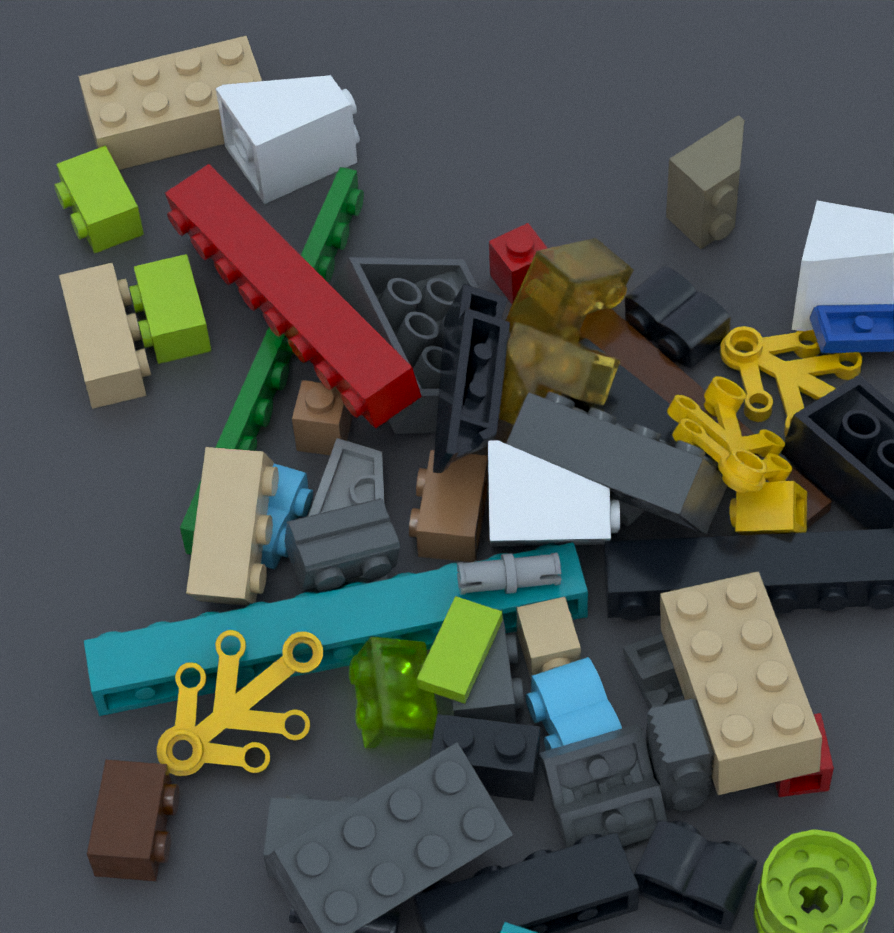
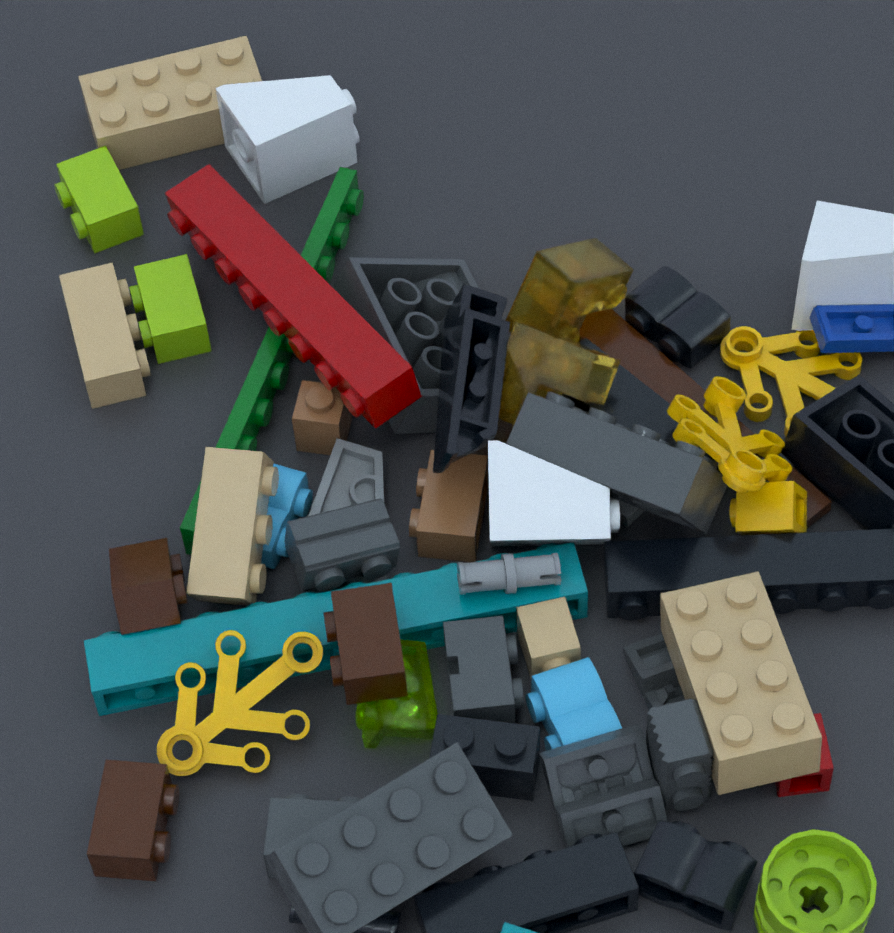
lime tile [417,596,503,704] -> none
red brick [489,223,552,305] -> none
dark tan slope [666,115,745,249] -> none
none -> reddish brown brick [109,538,188,635]
none -> reddish brown brick [323,583,408,705]

